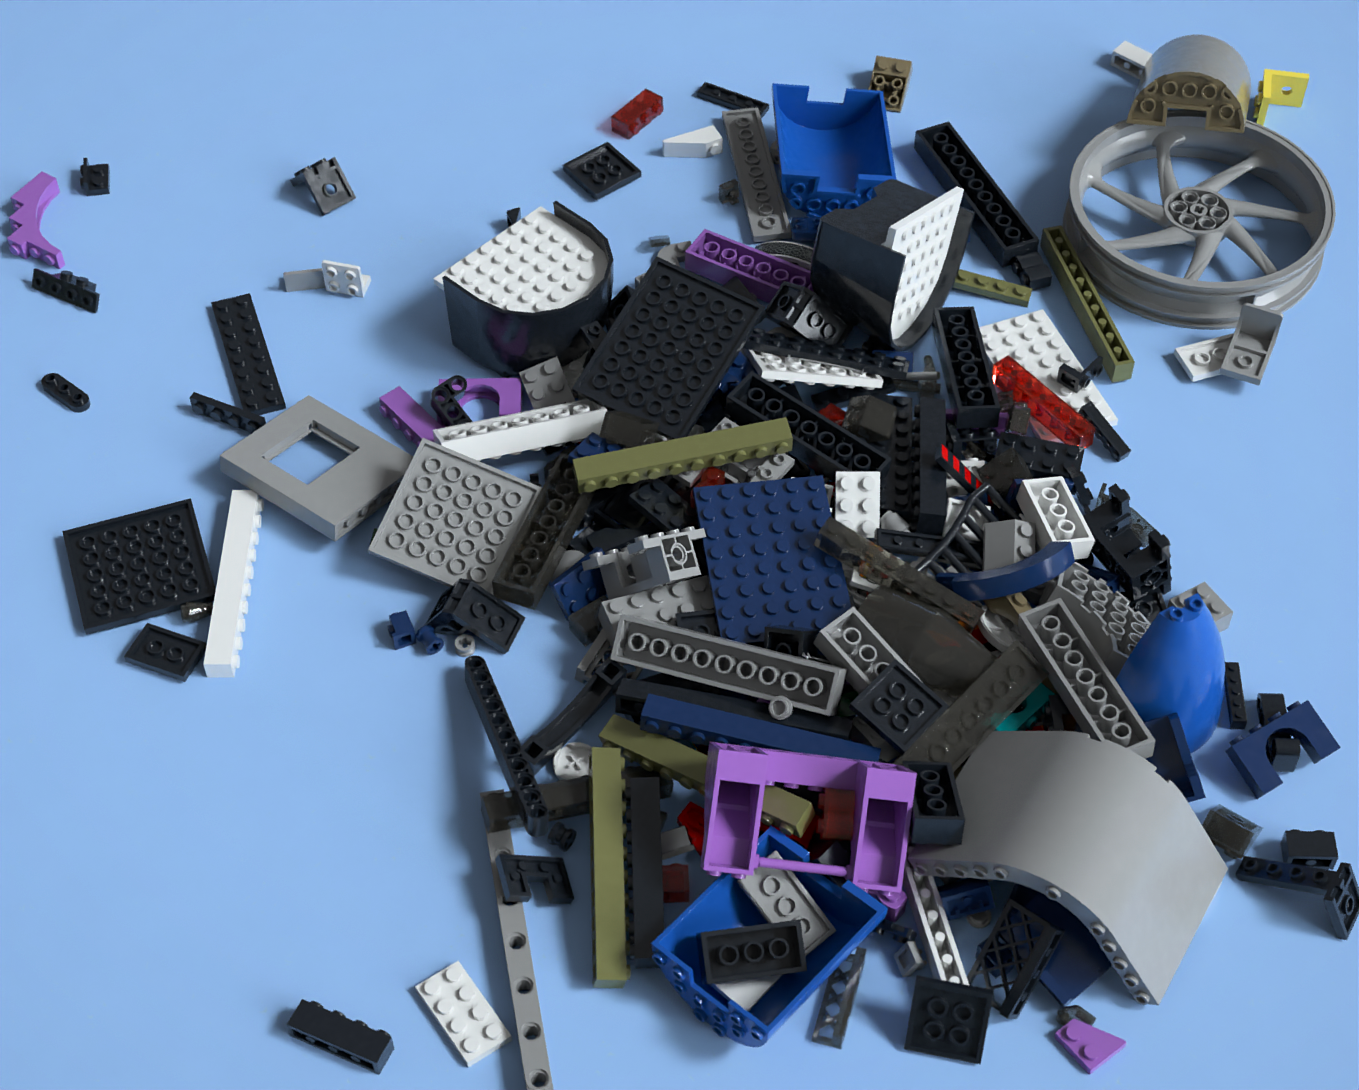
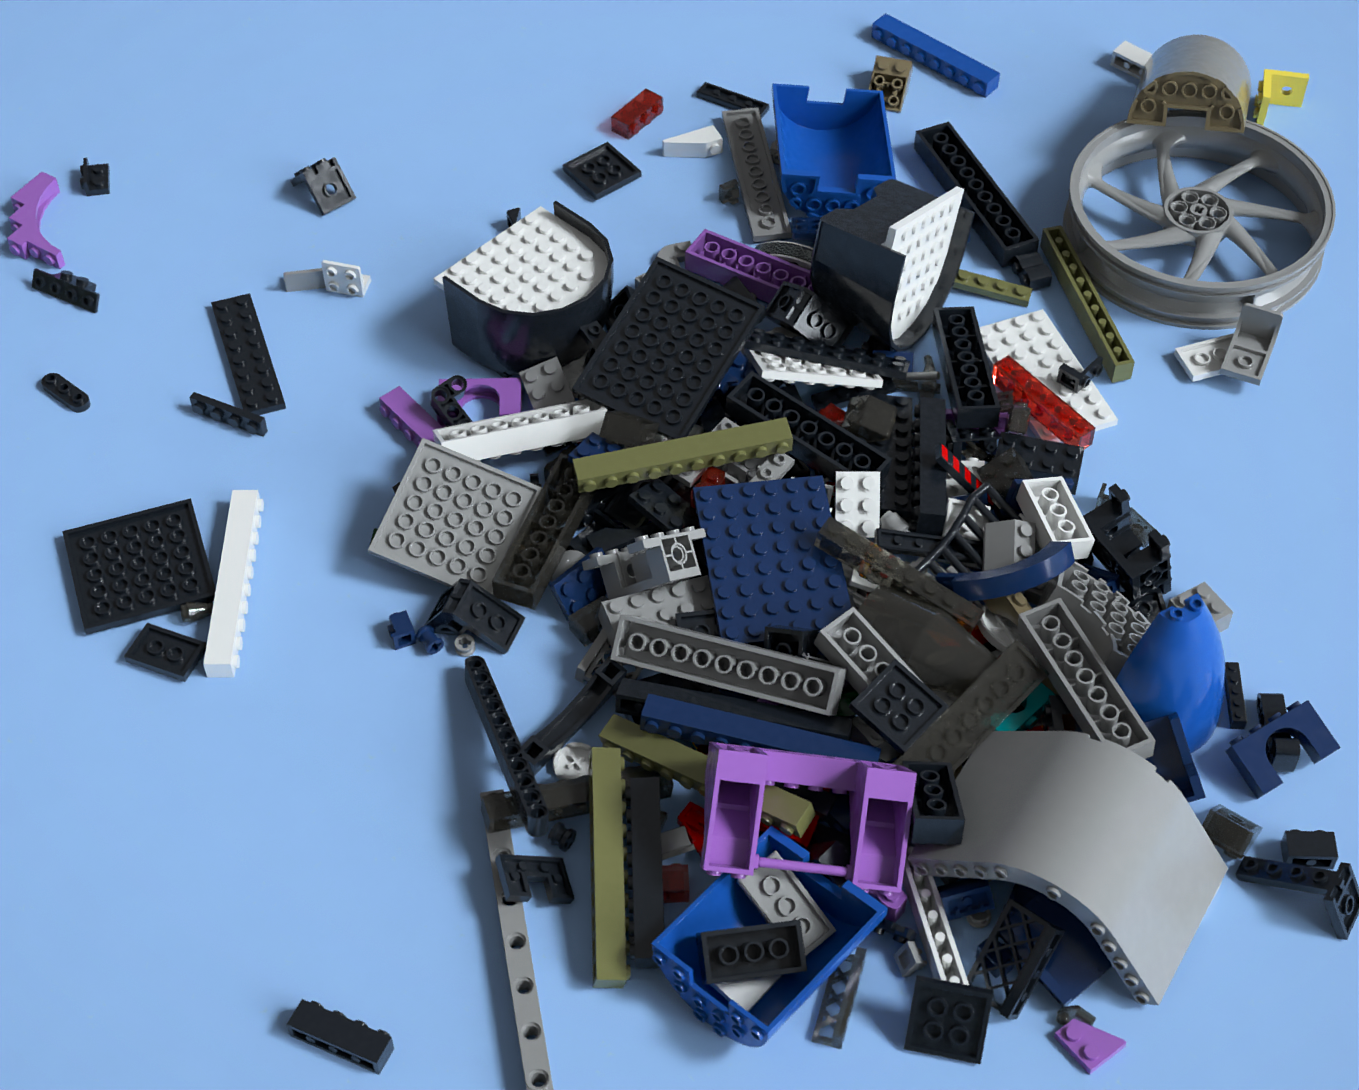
light grey panel [220,395,413,541] -> none
white plate [415,961,512,1067] -> none
clear smoke tile [648,235,670,247] -> none
light grey plate [769,696,793,720] -> none
light grey piece [787,355,864,375] -> none
clear red brick [816,788,855,842] -> none
black hinge [1066,465,1093,514] -> none
black piece [1078,401,1131,462] -> none
none -> blue brick [871,13,1000,98]

